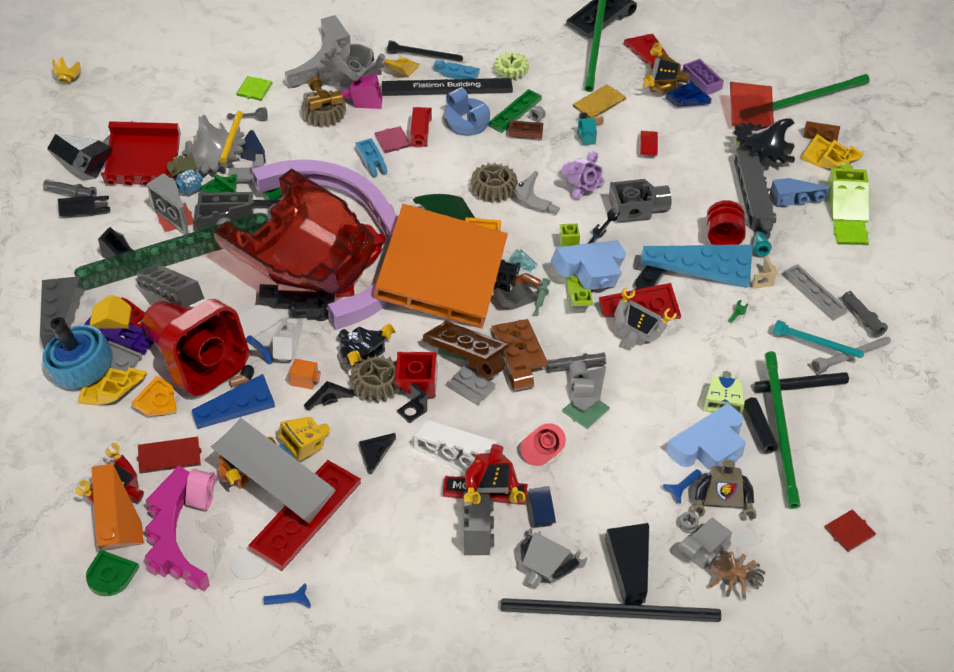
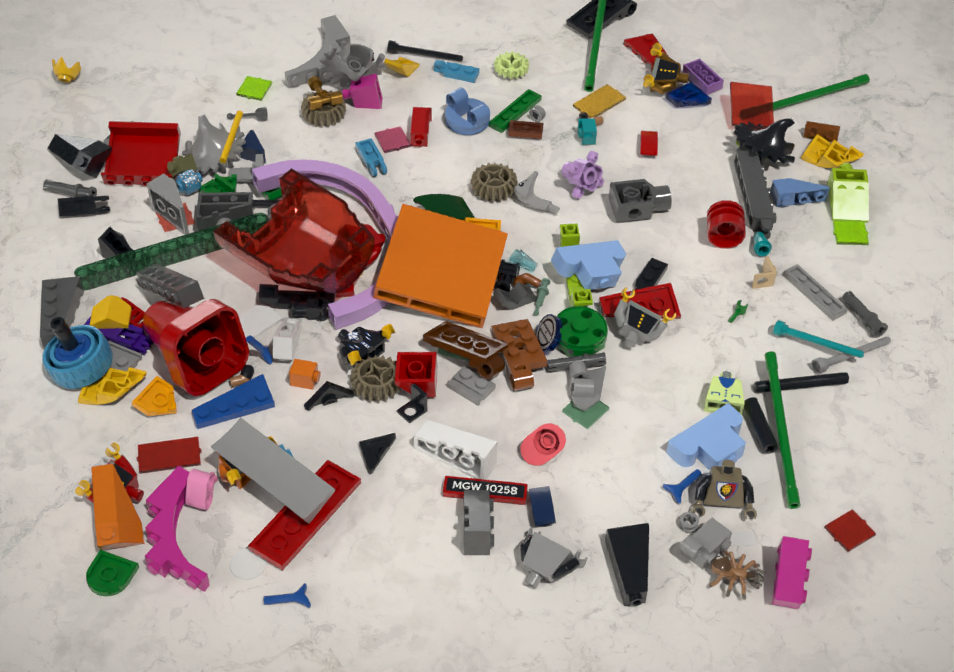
yellow torso [277,417,330,461] -> none
black tile [382,78,513,96] -> none
torso [464,444,525,504] -> none
black axle [501,598,722,622] -> none
black flag [588,207,621,244] -> none
dark azure wing [640,245,753,288] -> none
none -> tile [535,314,563,352]
none -> green piece [553,306,608,357]
none -> dark pink wedge [772,536,812,609]

